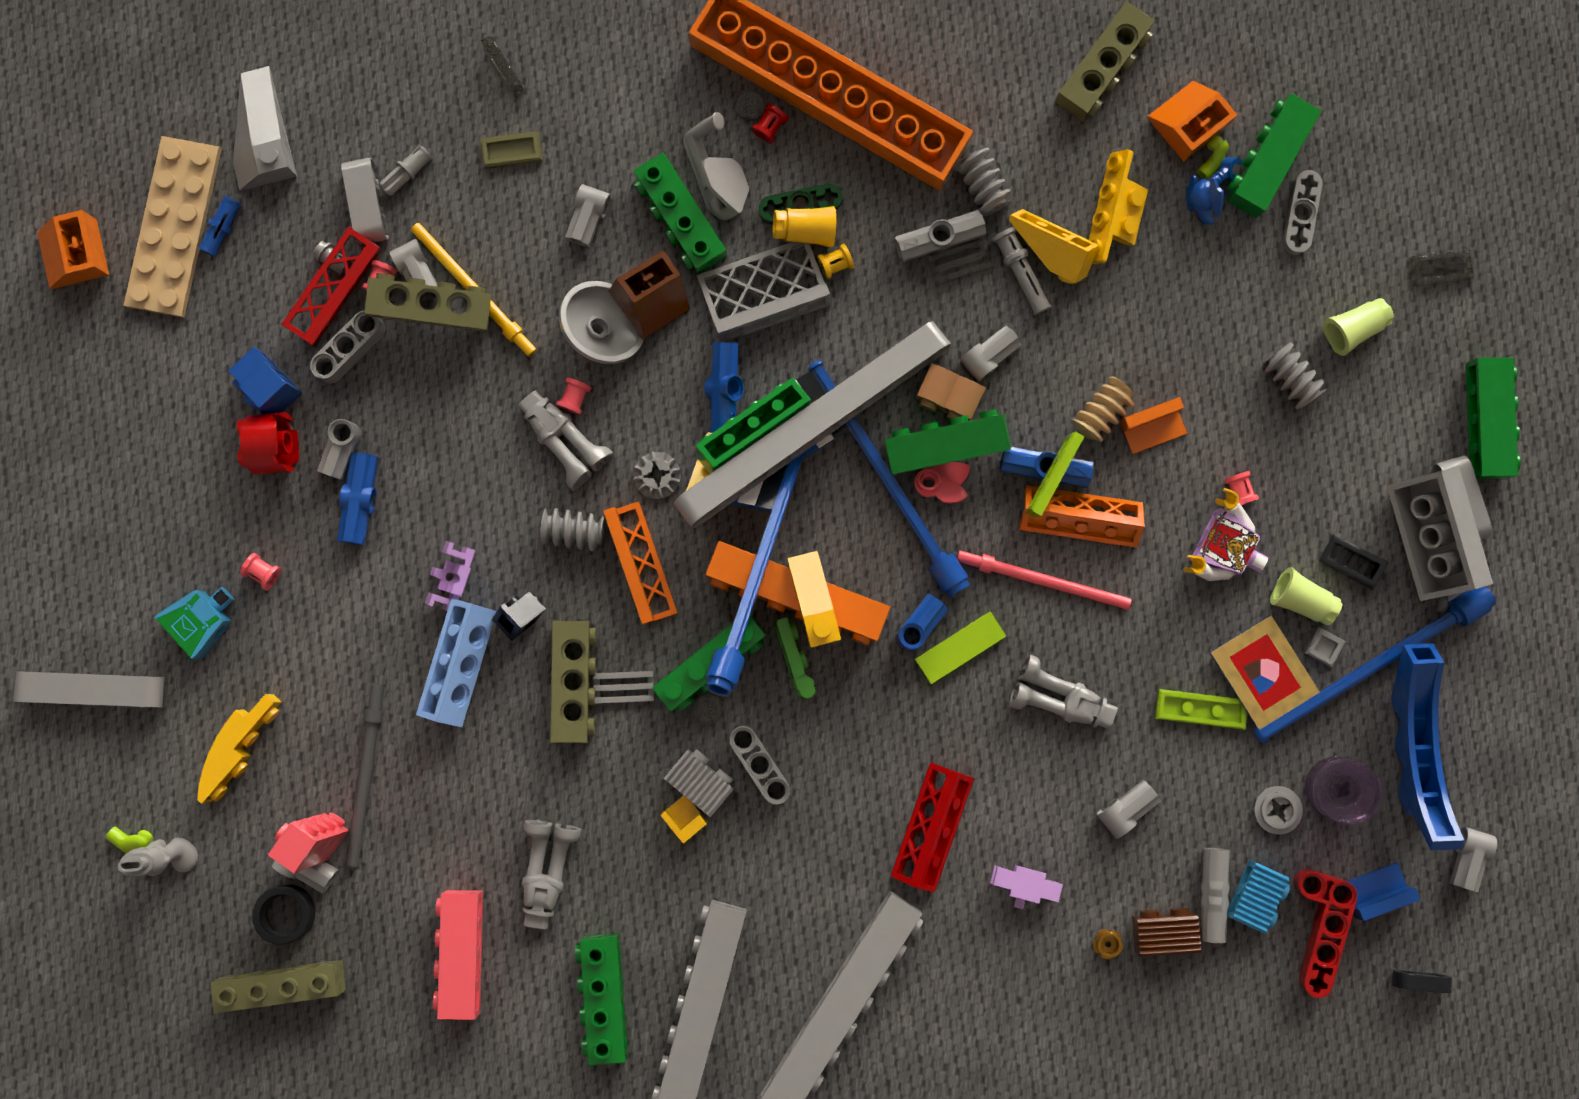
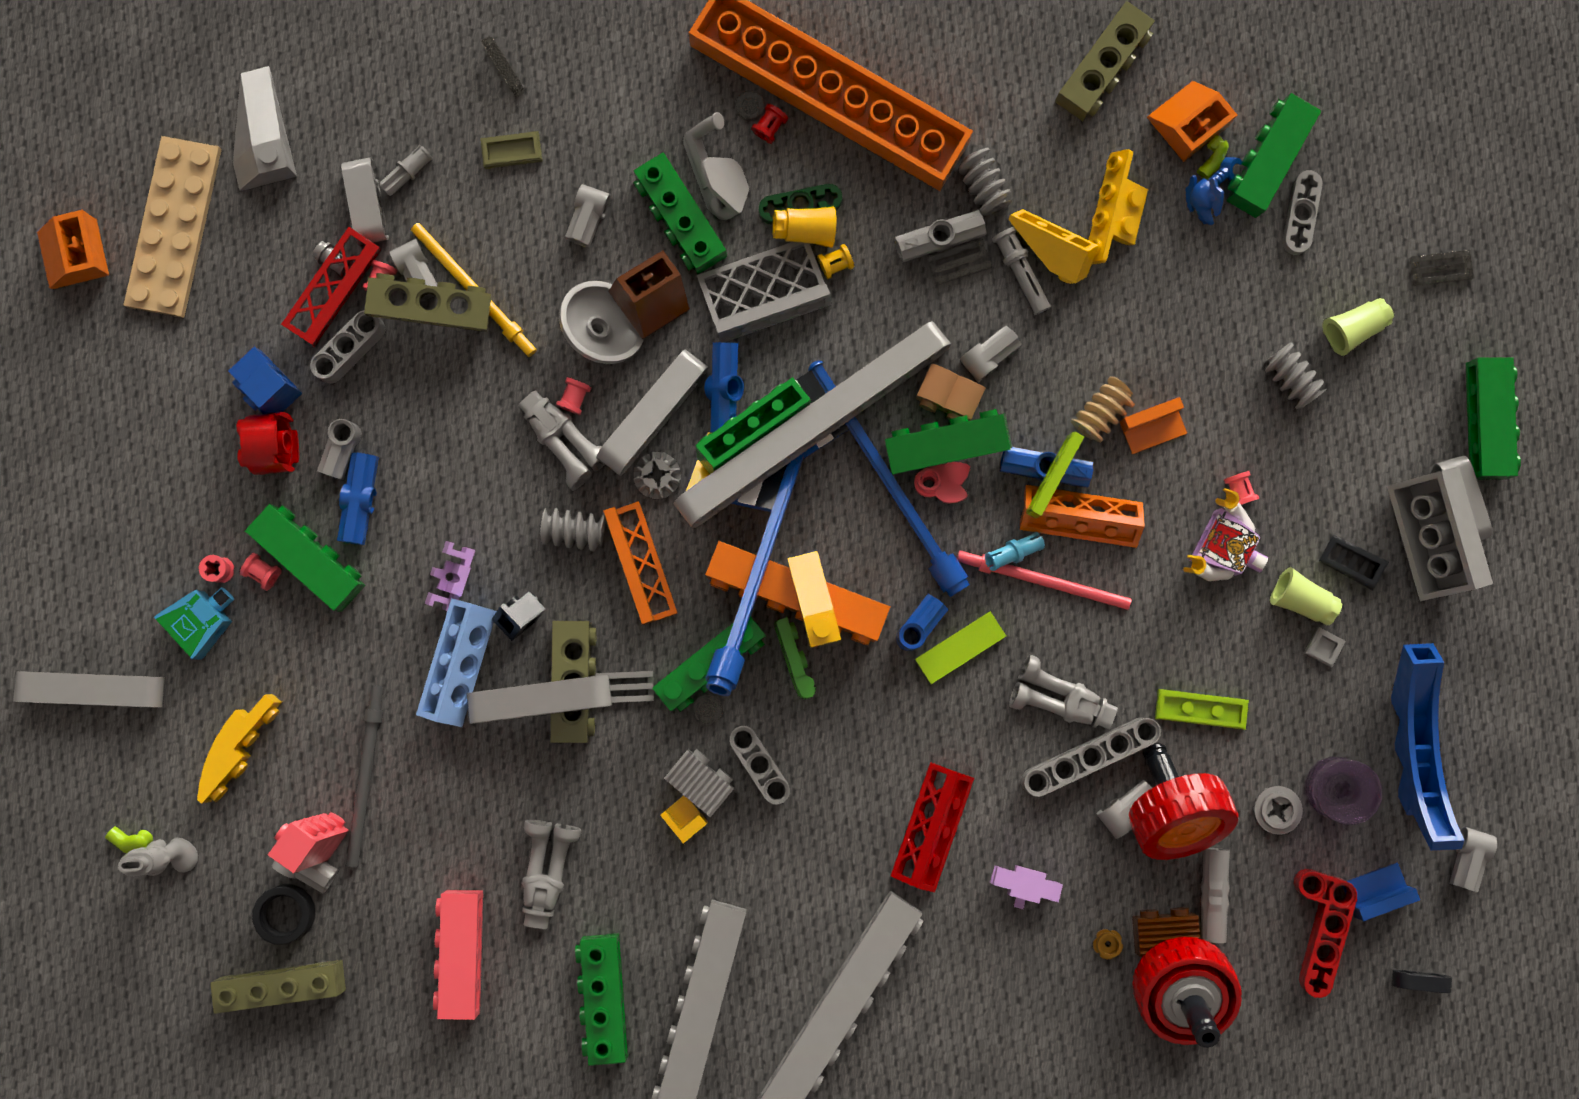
blue pin [198,196,242,257] -> none
flag [1209,587,1496,743] -> none
dark azure brick [1227,860,1290,934] -> none
none -> coral bush [199,555,234,583]
none -> green brick [245,504,366,612]
none -> light grey beam [467,675,612,724]
none -> light grey beam [596,349,709,476]
none -> medium azure pin [985,532,1045,571]
none -> light grey beam [1021,718,1161,797]
none -> red wheel [1128,743,1238,860]
none -> red wheel [1132,937,1242,1048]

